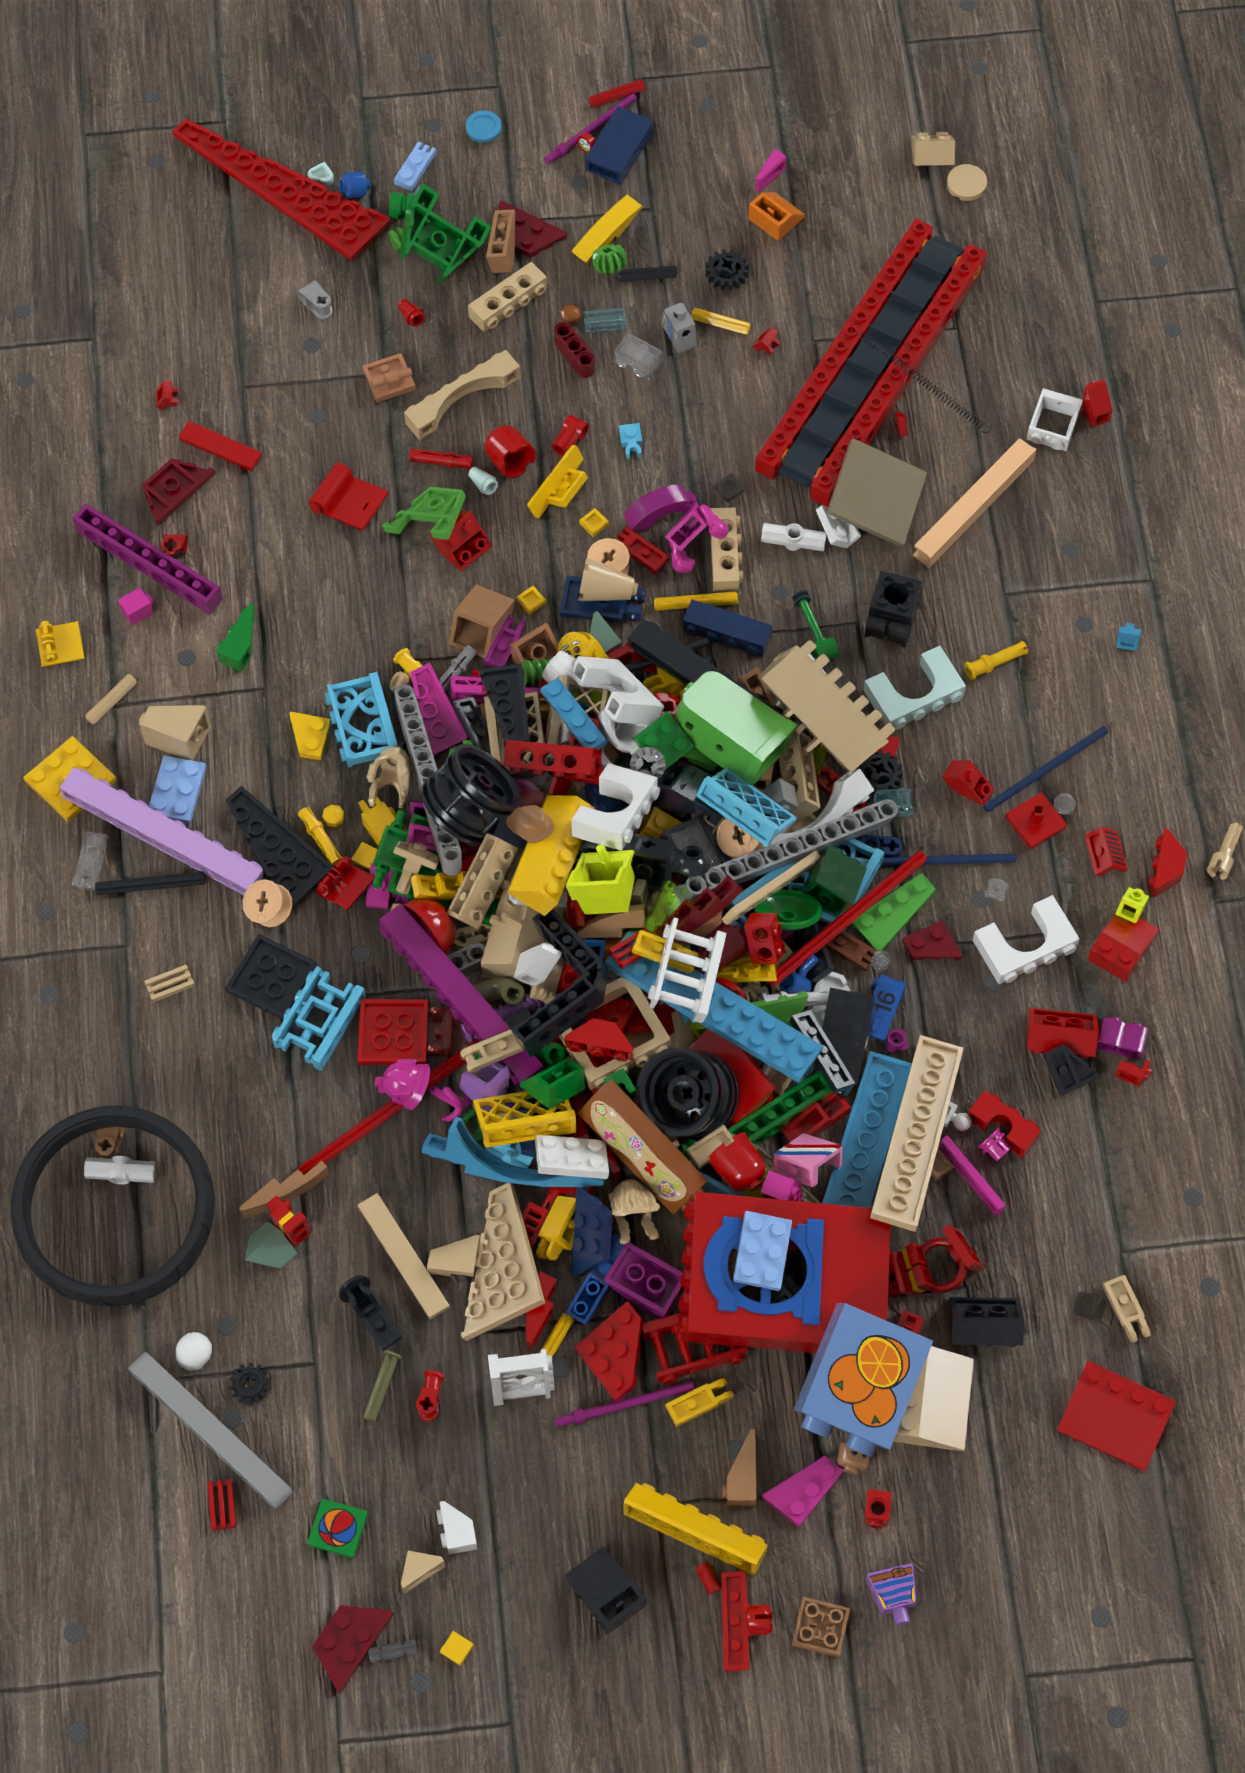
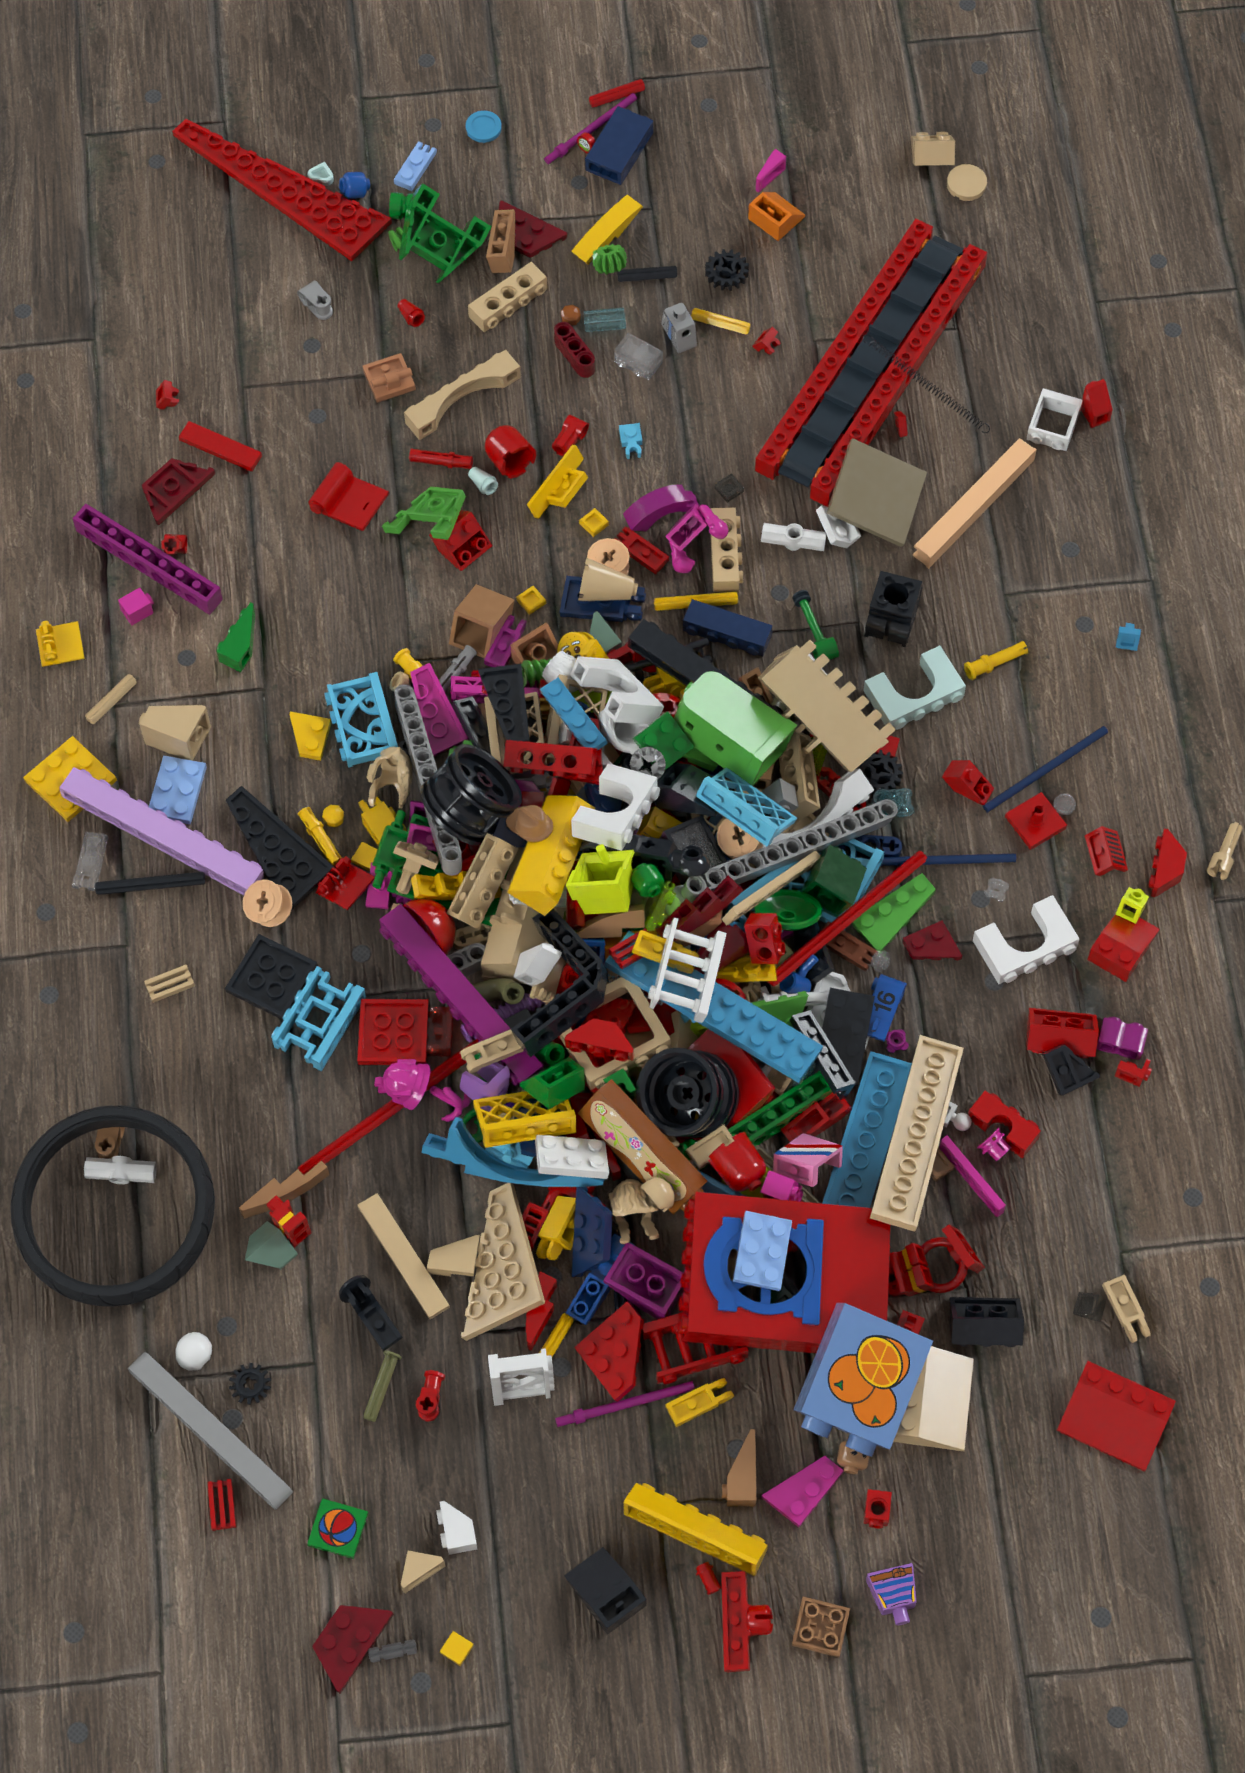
none -> green head [631,863,664,897]
none -> tan hair [641,1177,675,1212]

